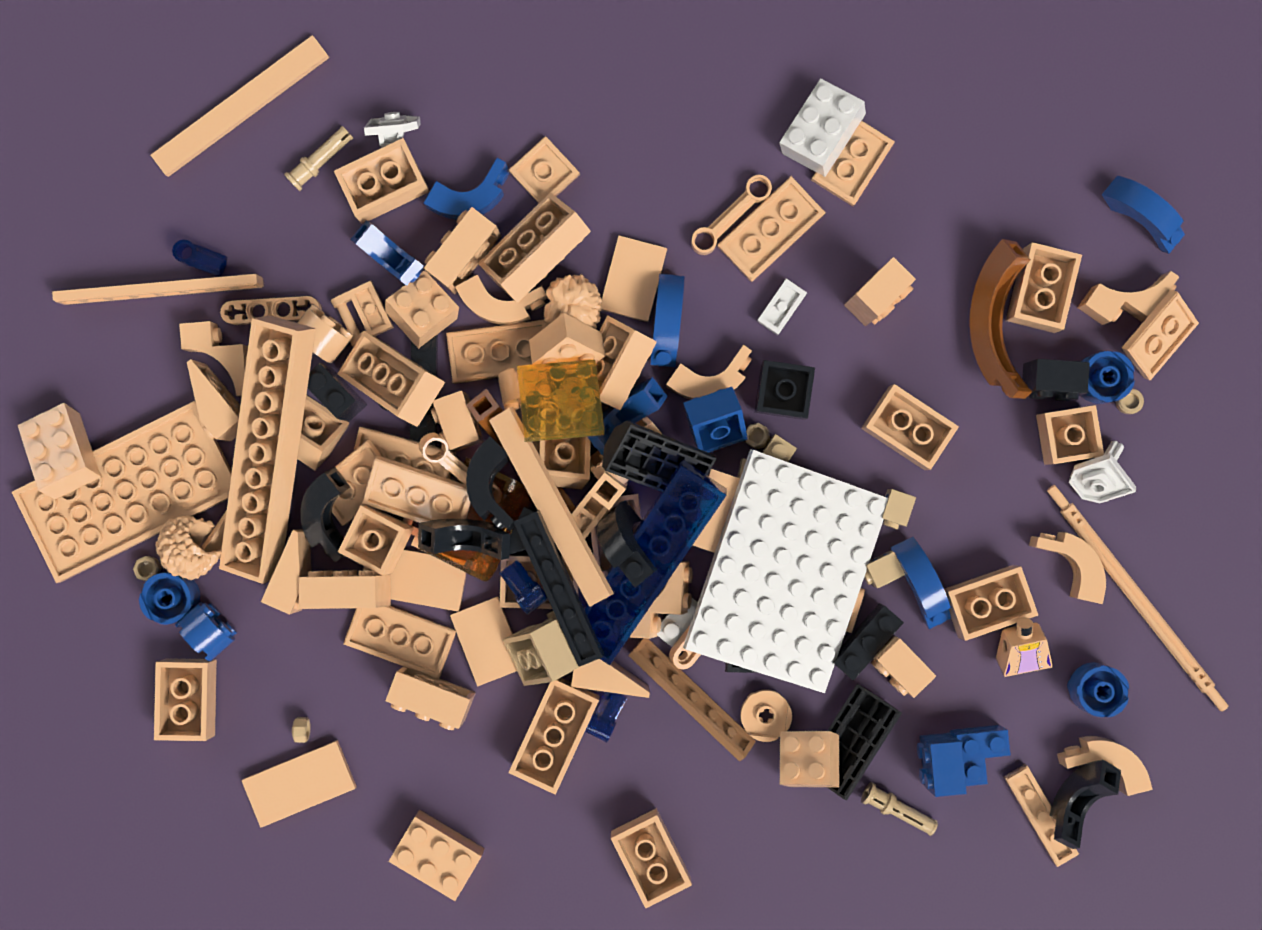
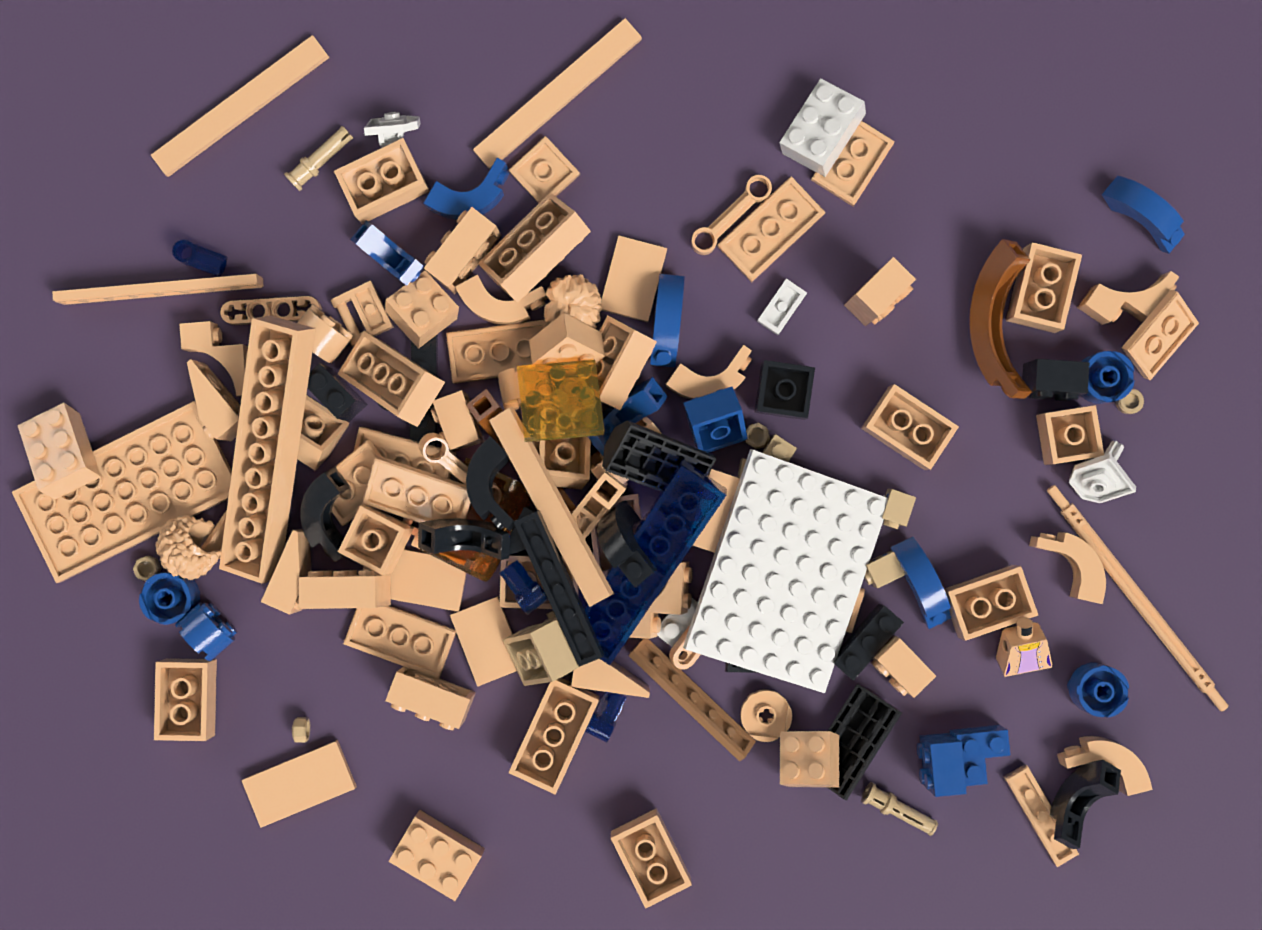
none -> light nougat tile [473,18,642,170]

